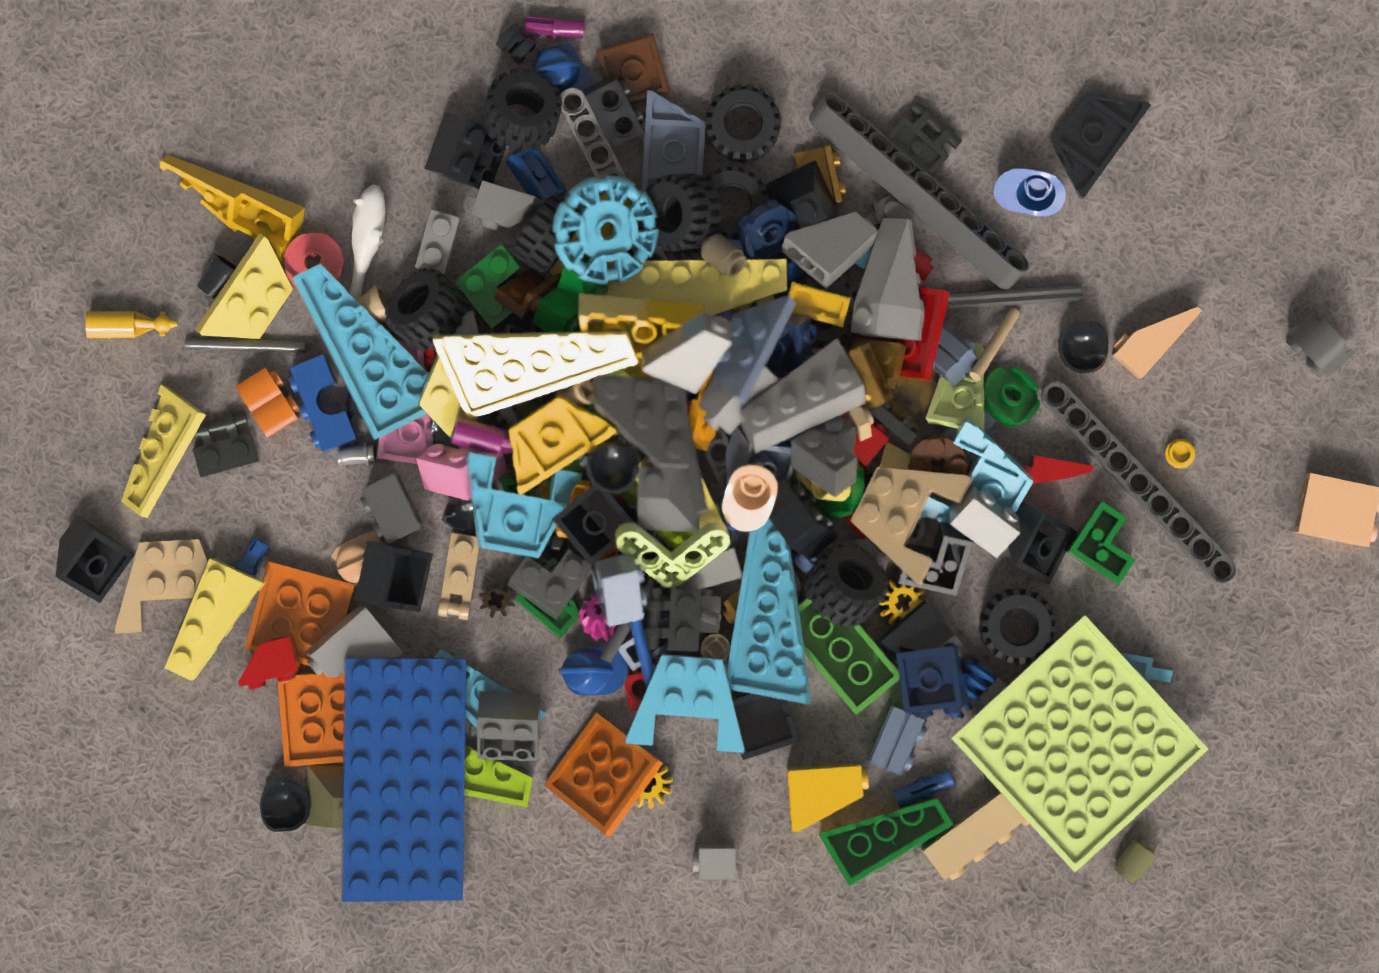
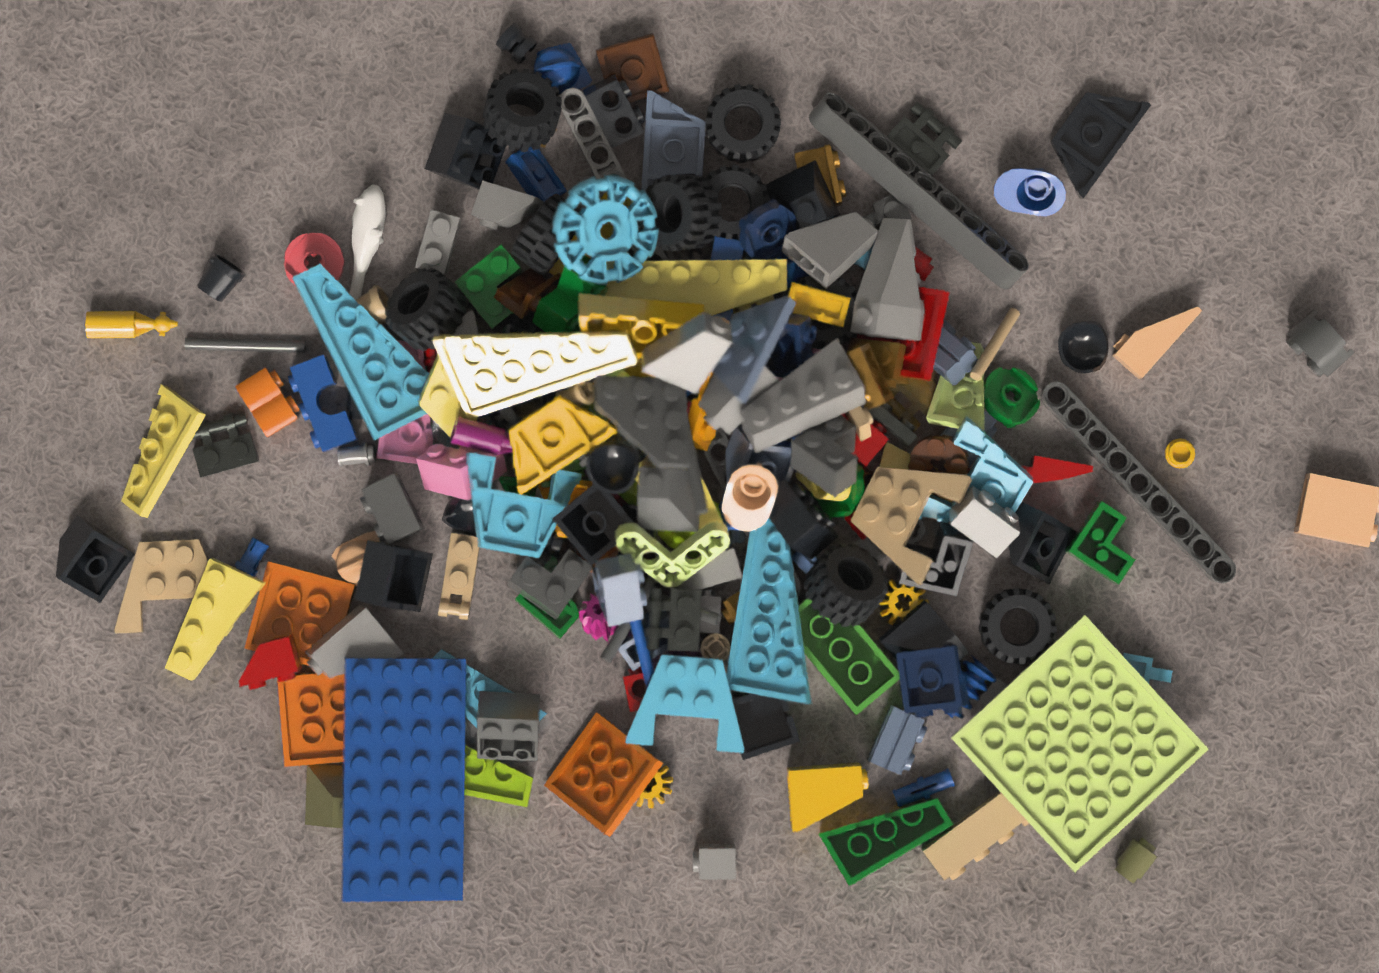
yellow wedge [160,154,305,266] -> none
light yellow wing [195,233,293,339] -> none
black helmet [260,780,310,832] -> none
dark brown gear [479,581,515,618] -> none
magenta axle [525,15,585,39] -> none
blue piece [558,647,628,696] -> none
dark tan brick [701,234,746,277] -> none
dark grey axle [946,284,1083,310] -> none

